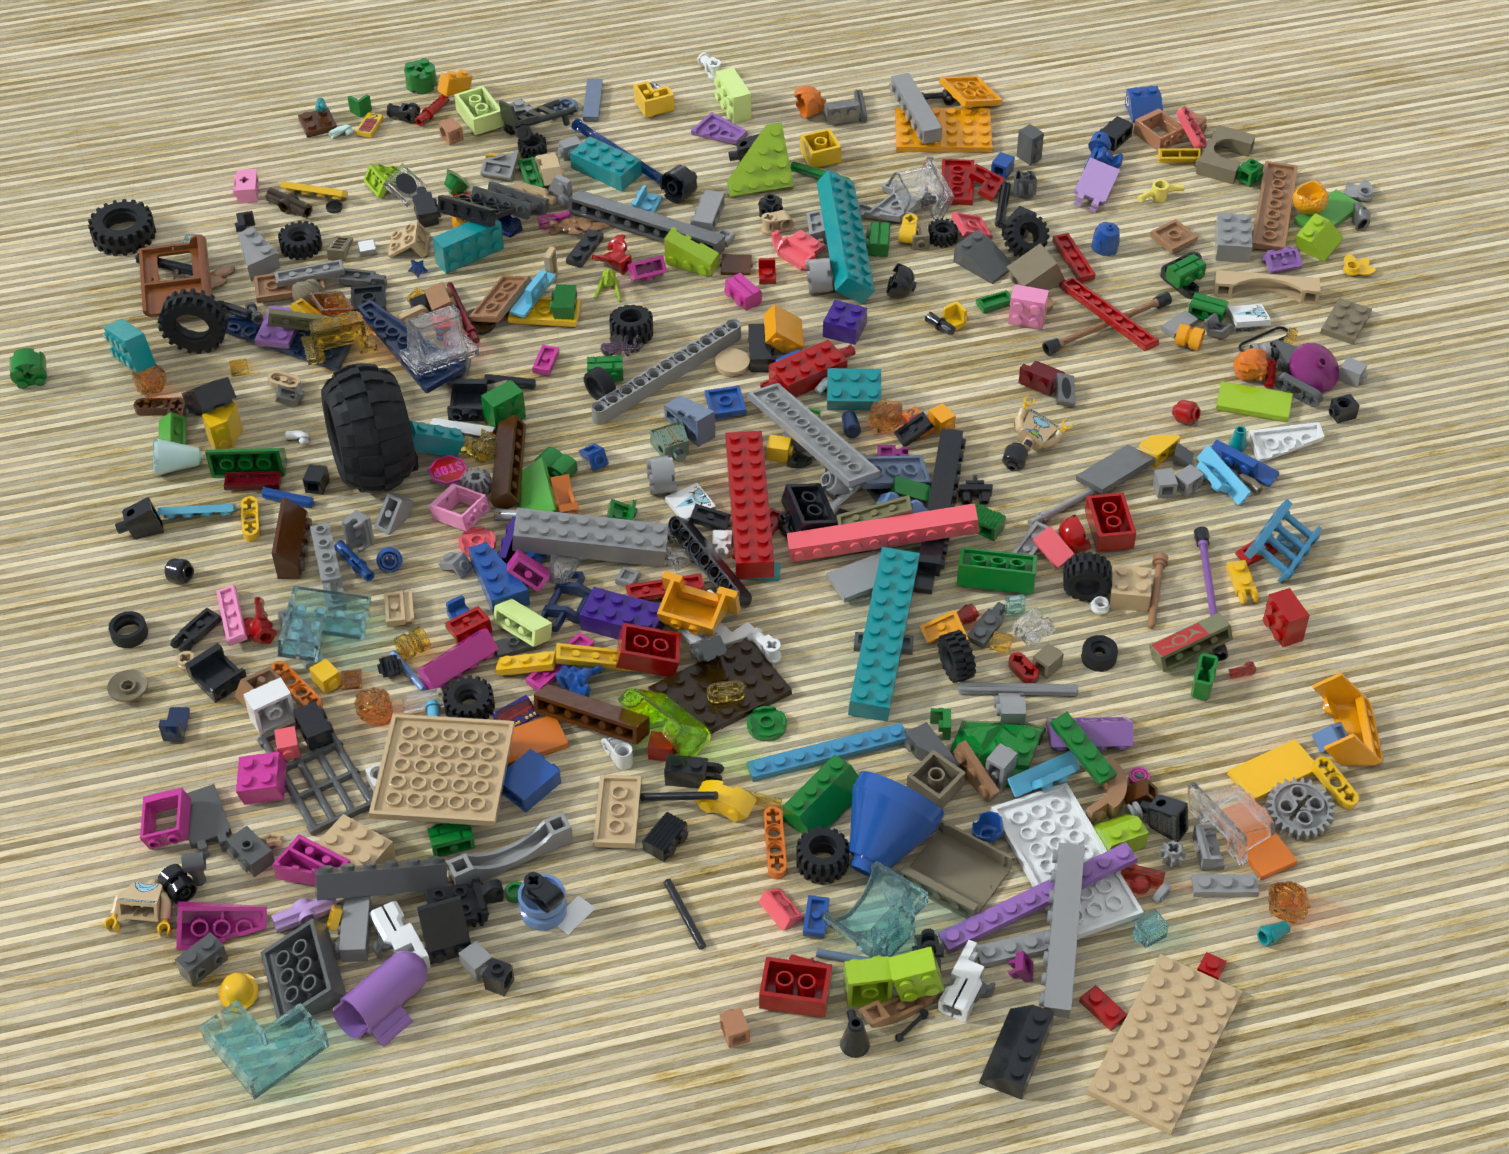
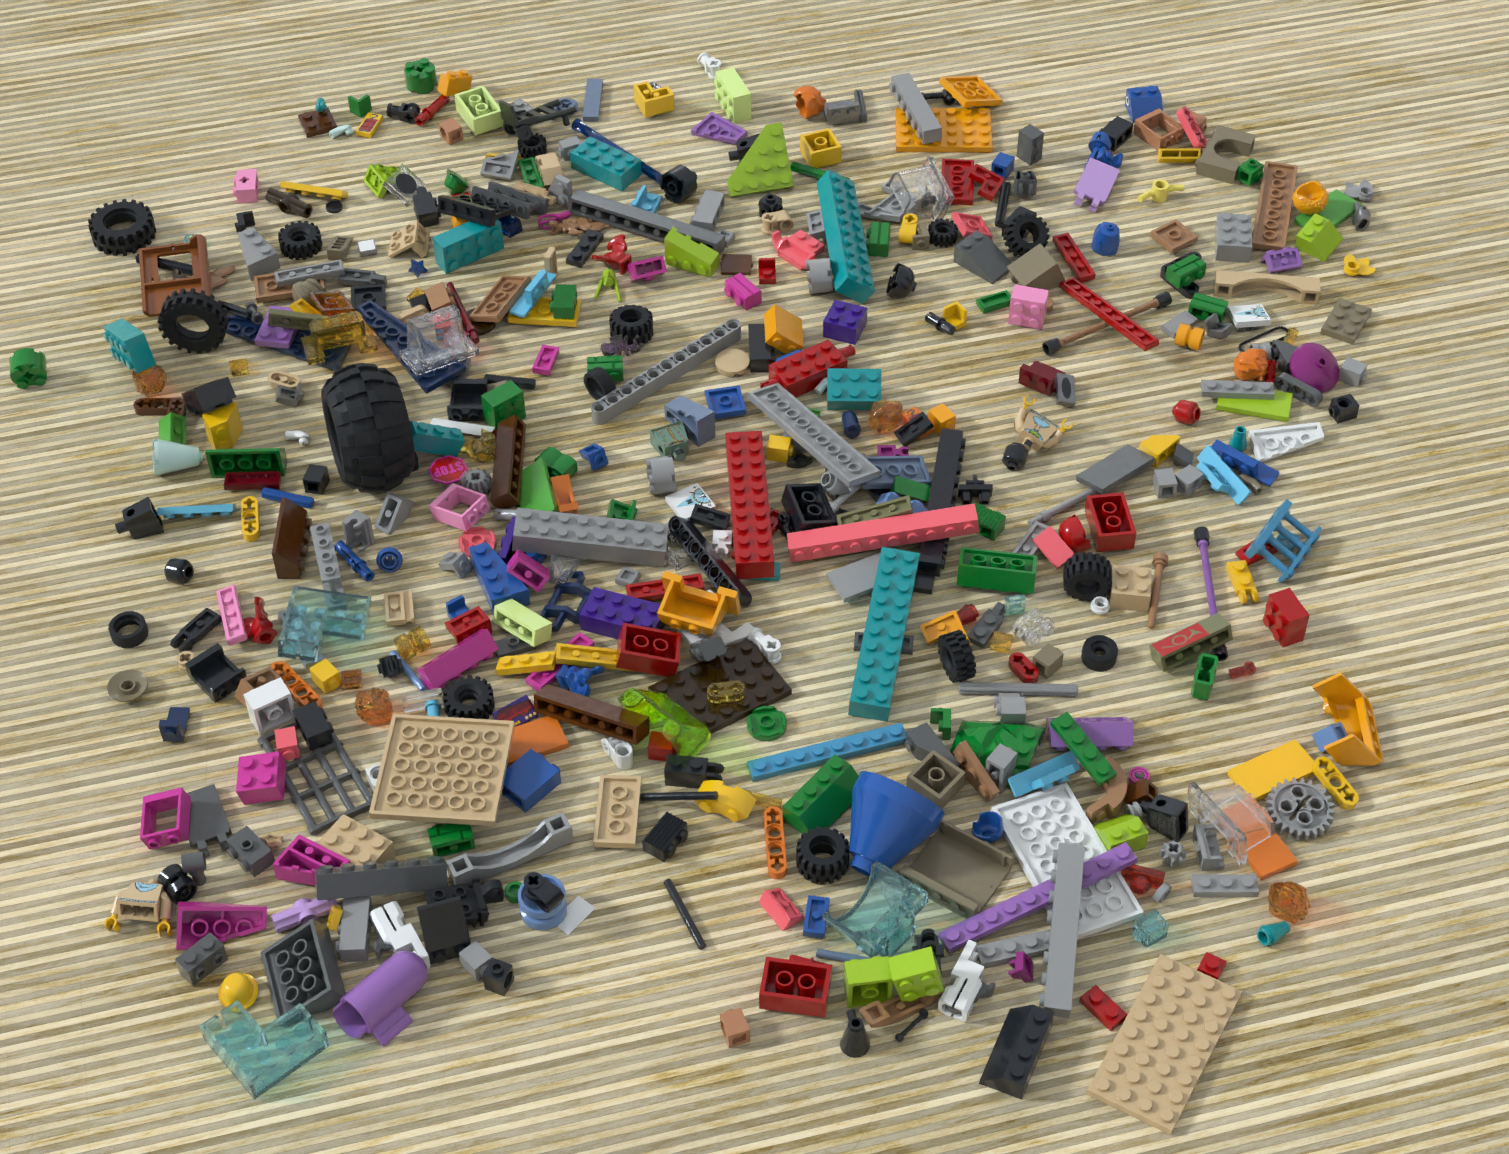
none -> light grey plate [1200,380,1275,400]

